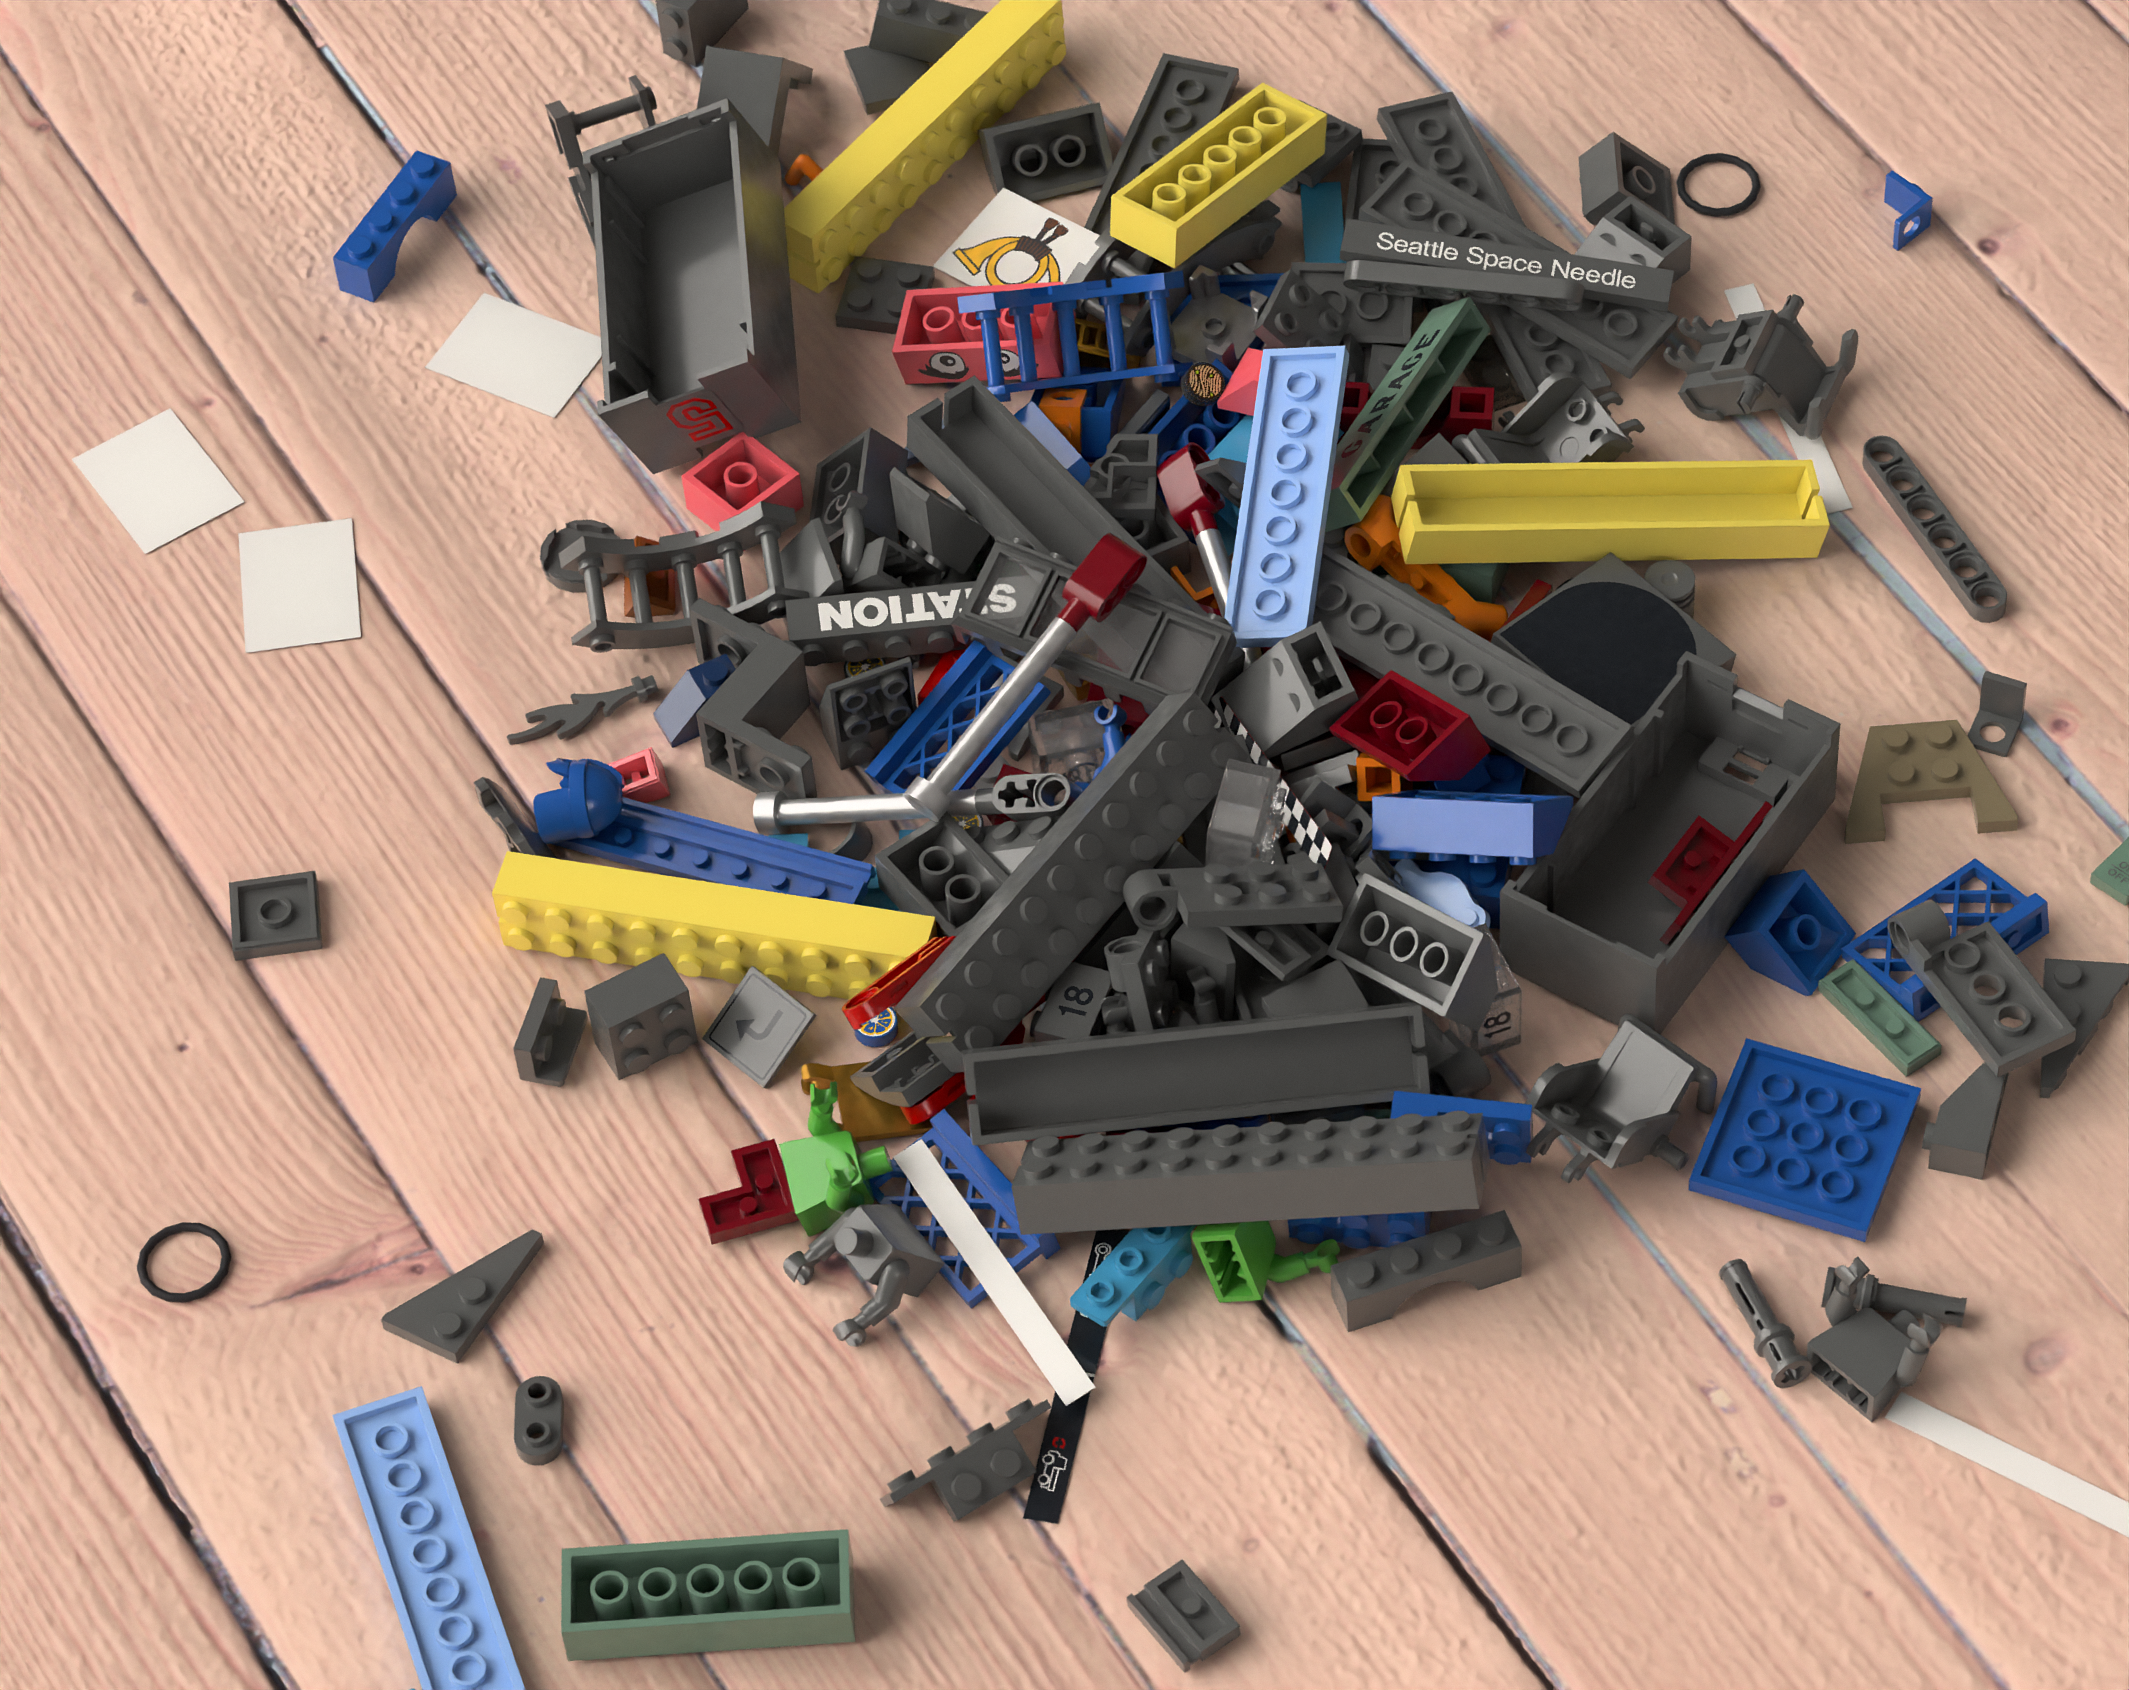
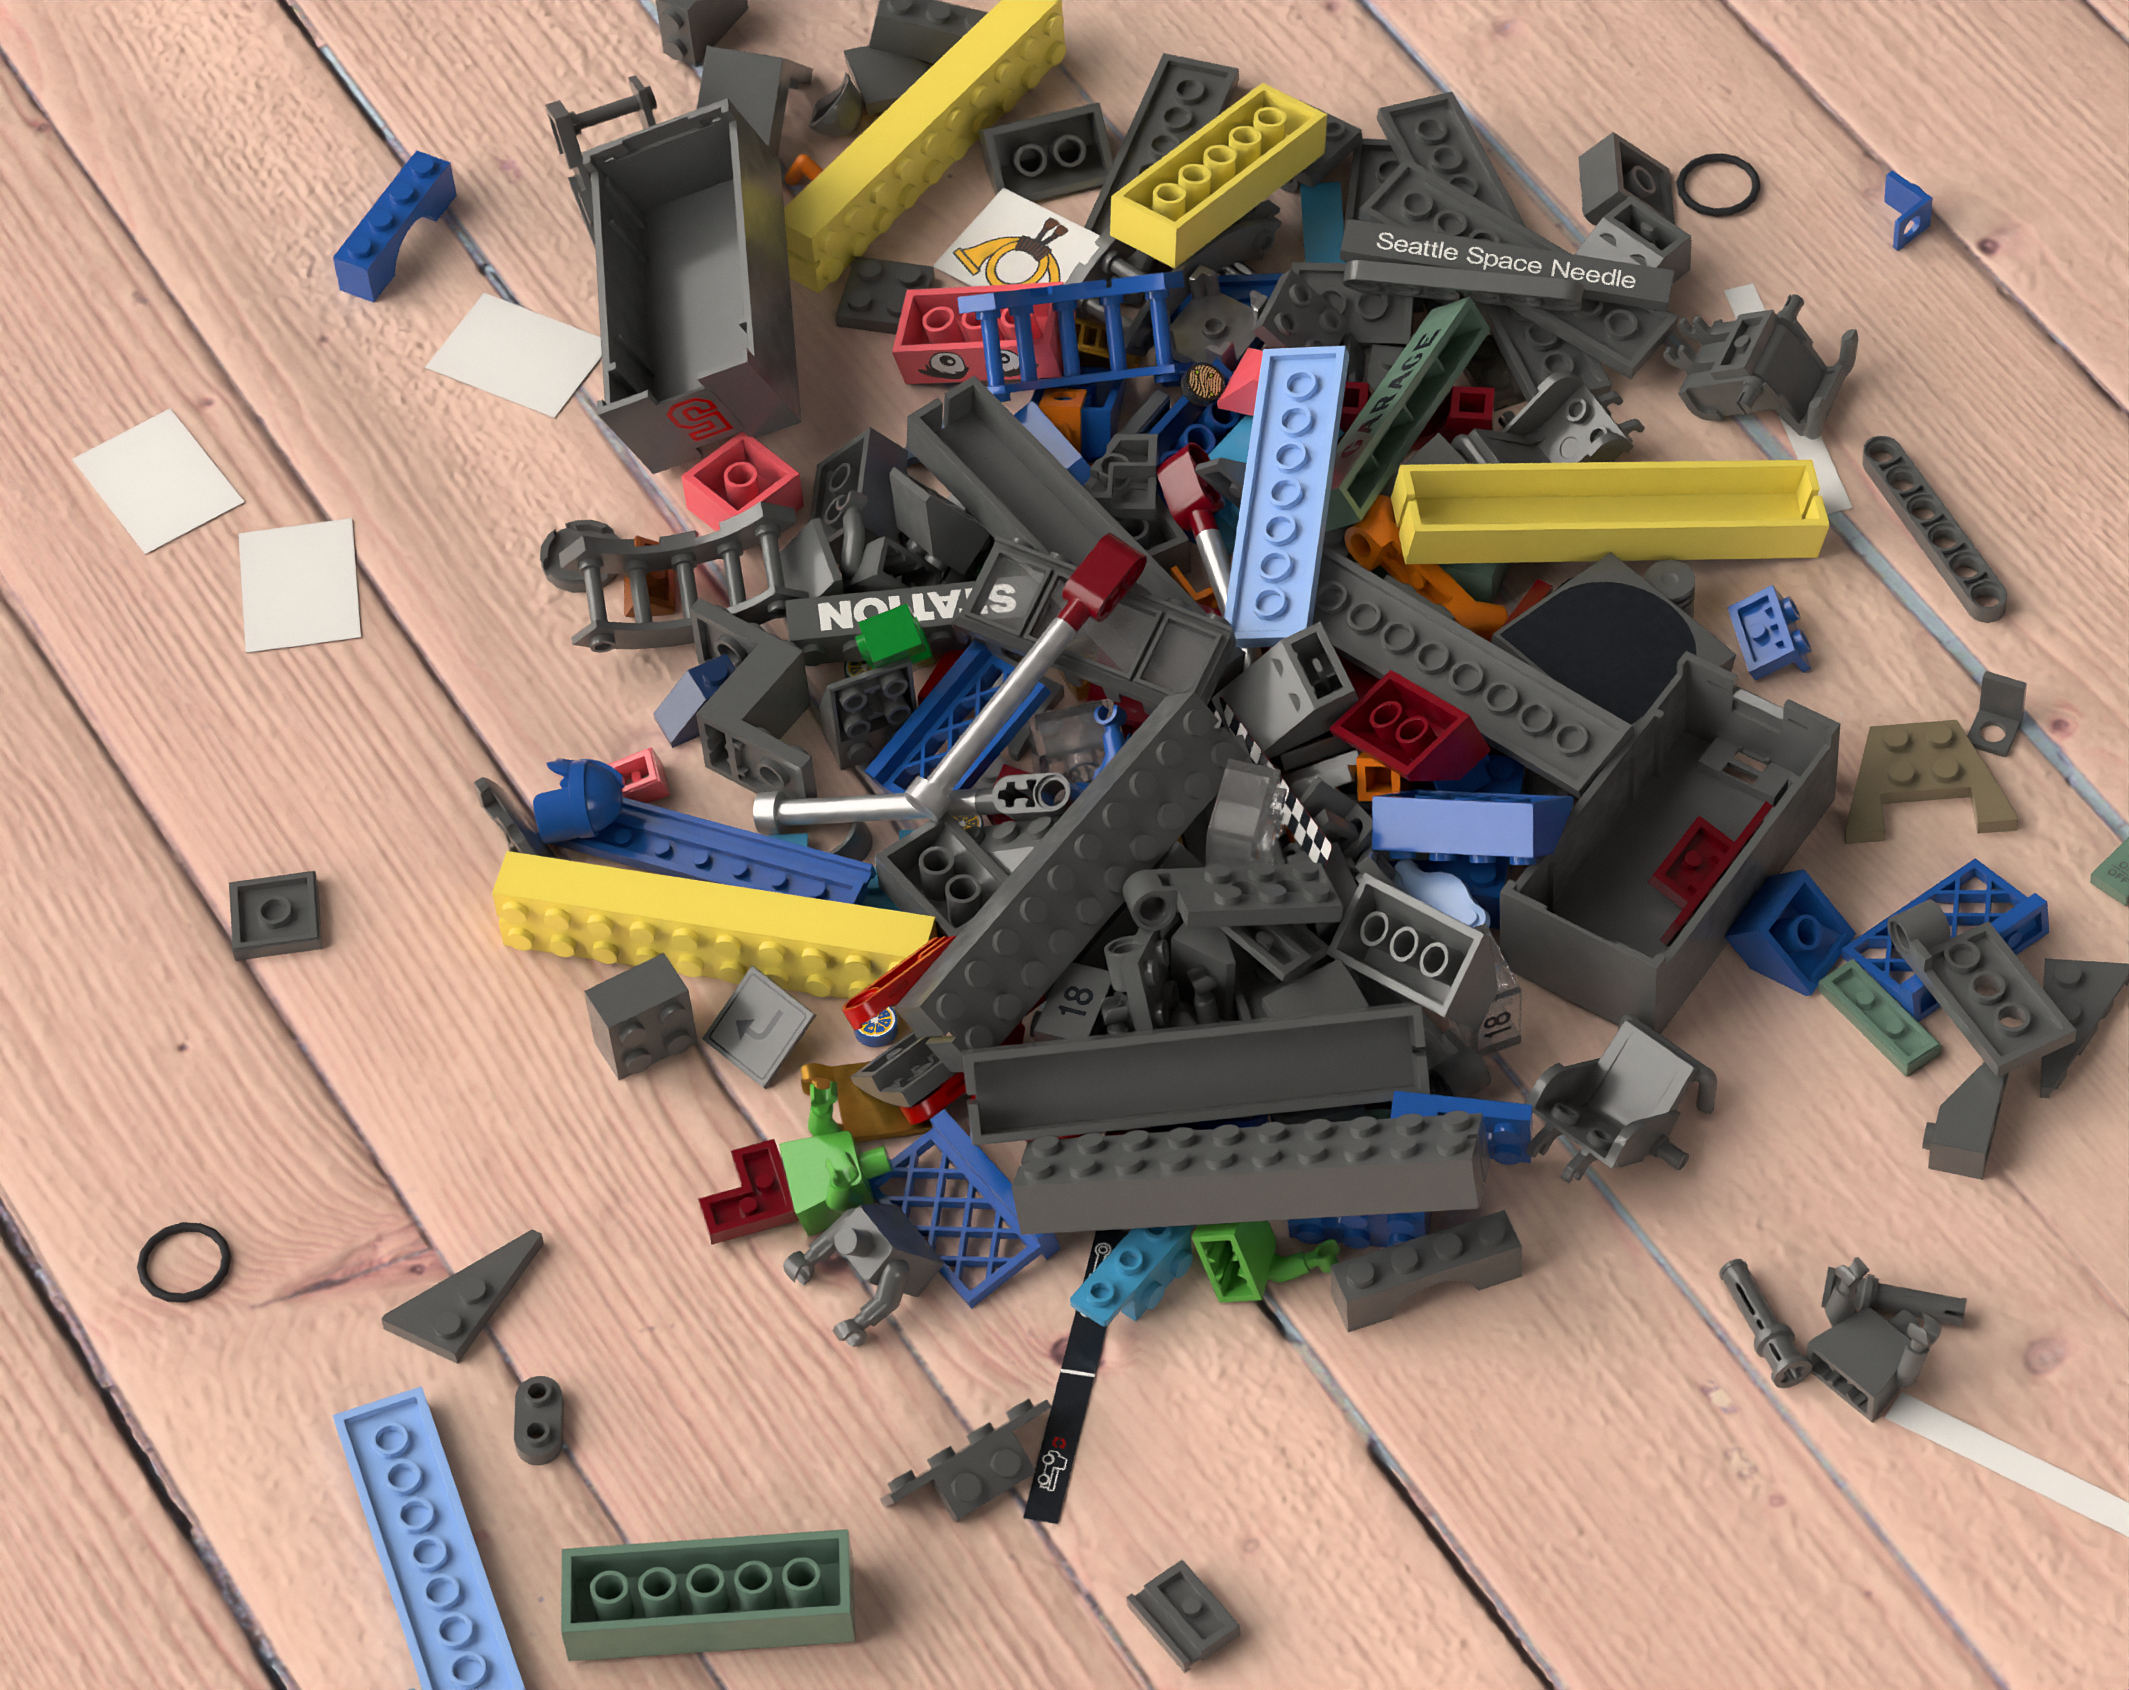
dark grey piece [507,675,659,745] -> none
dark grey bracket [513,977,588,1087] -> none
white sticker [893,1139,1095,1406] -> none
blue plate [1688,1038,1921,1242] -> none
none -> dark grey cap [809,72,863,137]
none -> green arch [855,603,936,672]
none -> blue bracket [1727,585,1812,681]

